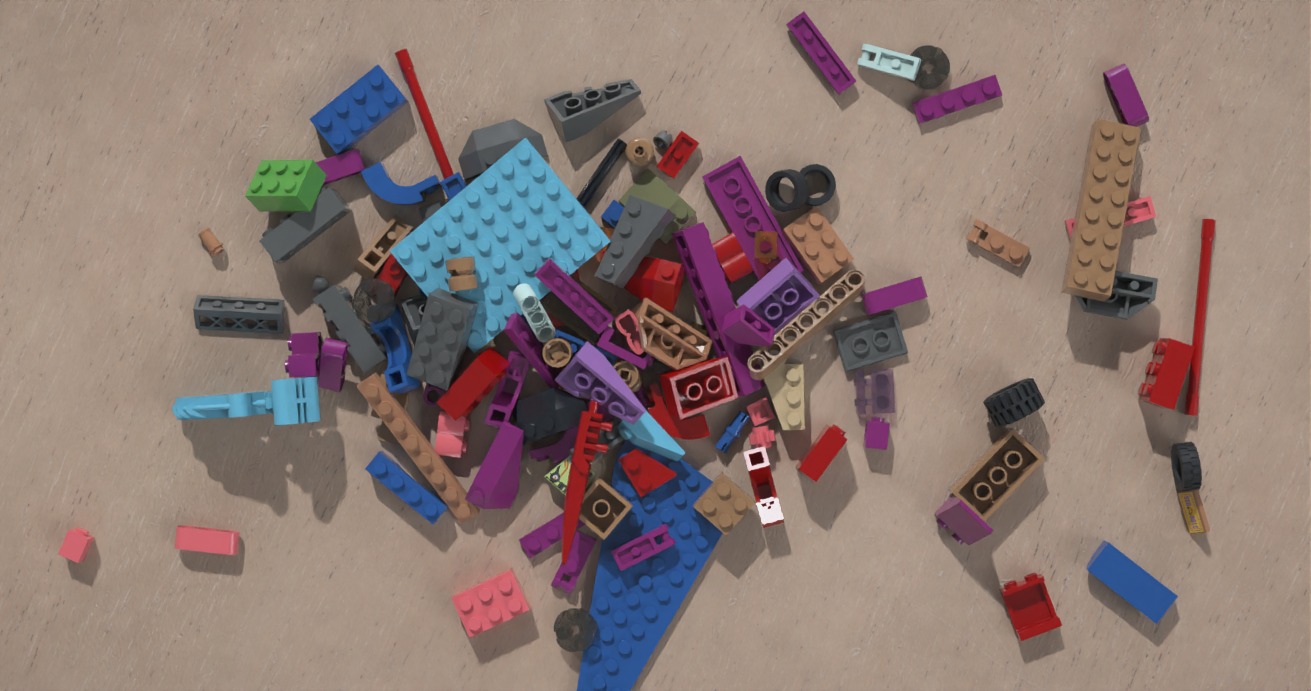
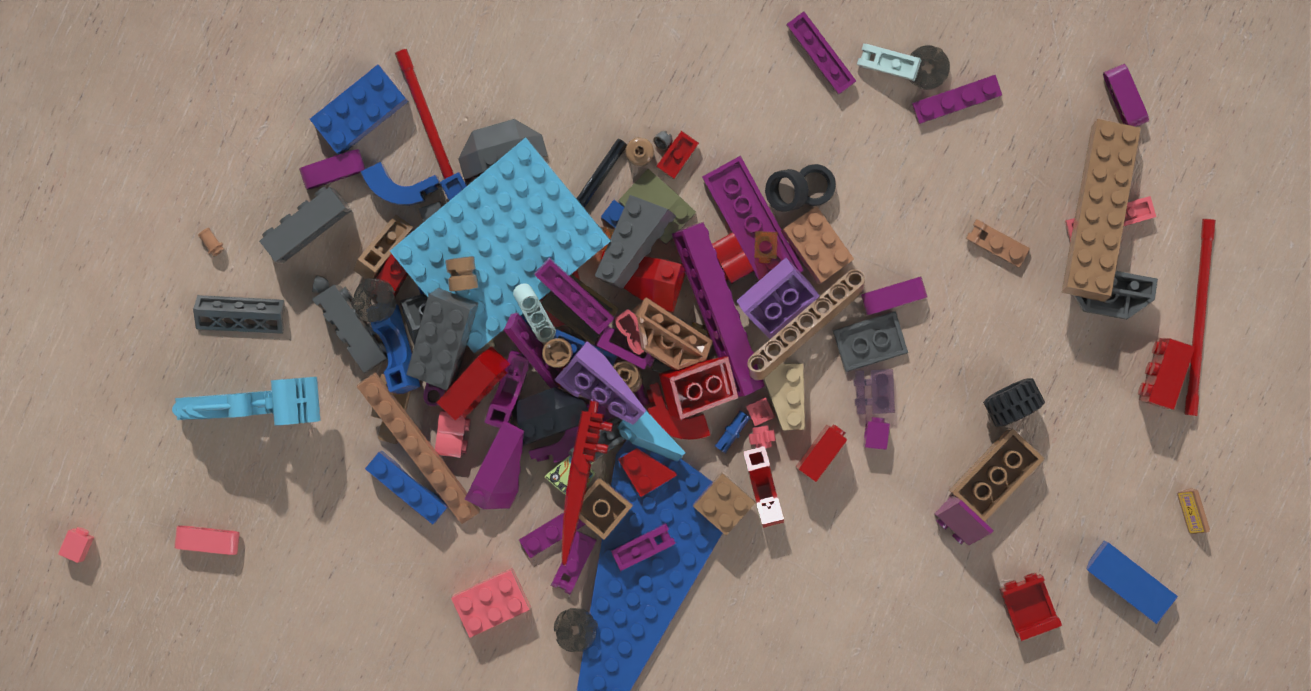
bright green brick [245,160,327,212] -> none
magenta brick [285,332,322,378] -> none
magenta beam [318,337,348,392] -> none
dark grey wedge [544,79,641,142] -> none
magenta slope [722,304,775,347] -> none
black tyre [1171,442,1202,492] -> none

